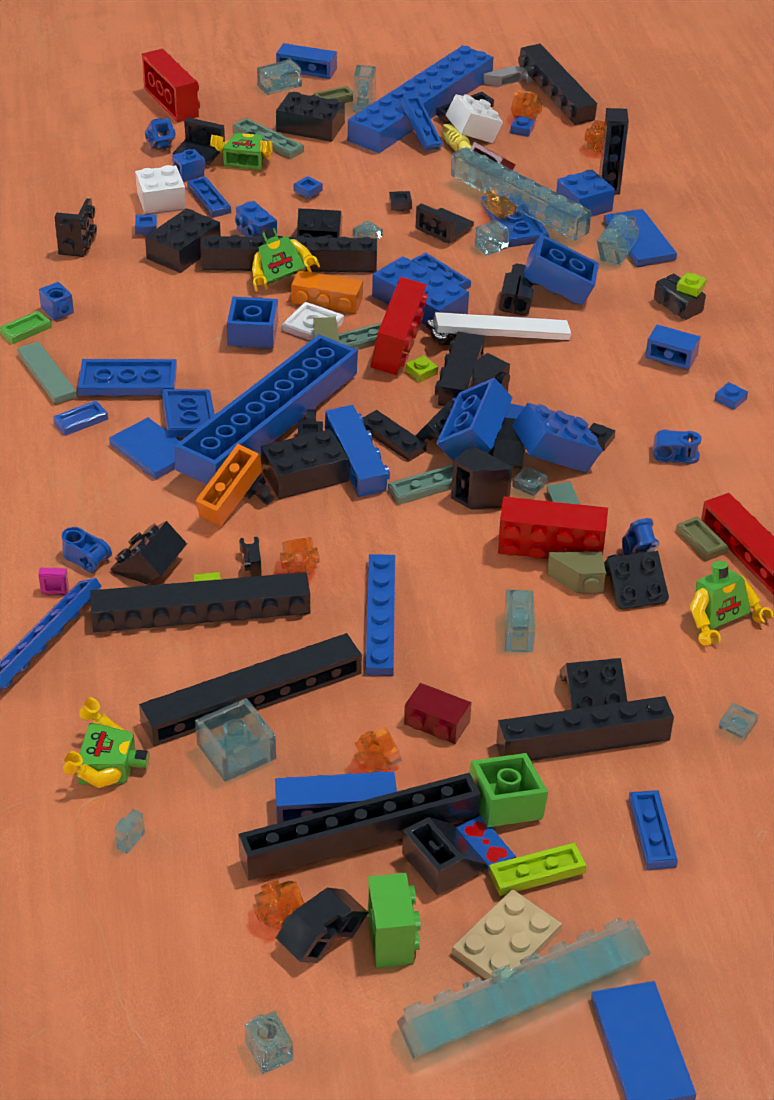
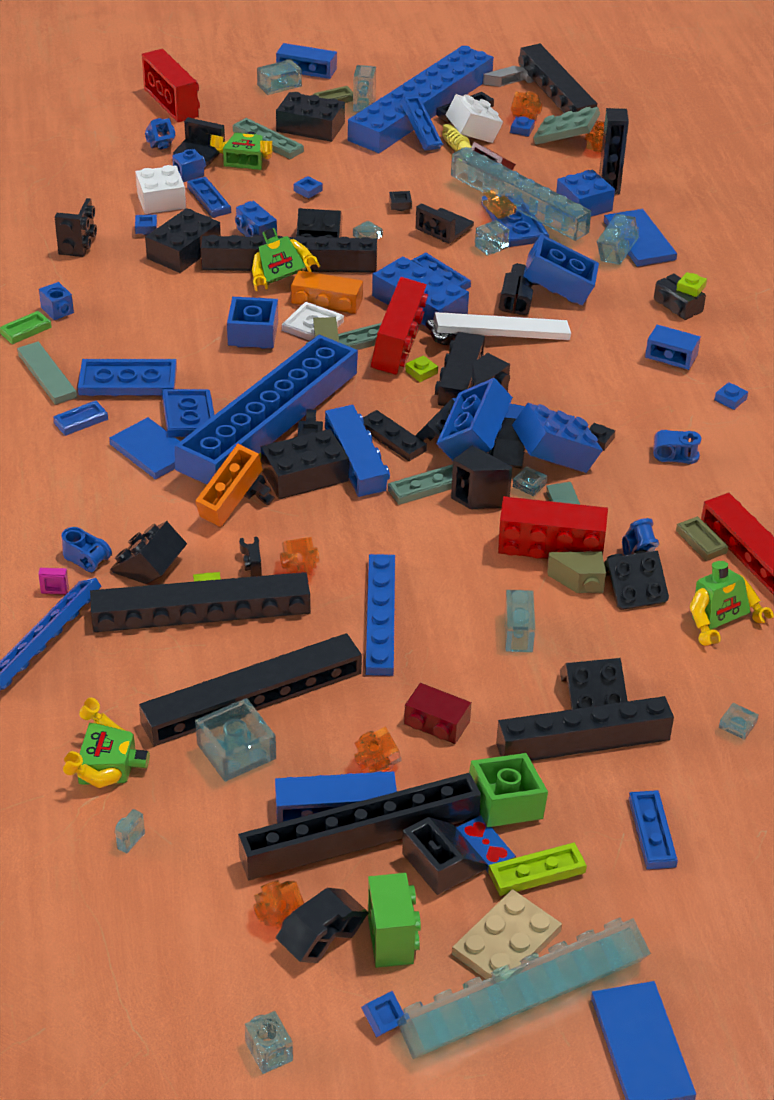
none -> blue plate [361,991,408,1038]
none -> sand green plate [533,107,600,145]

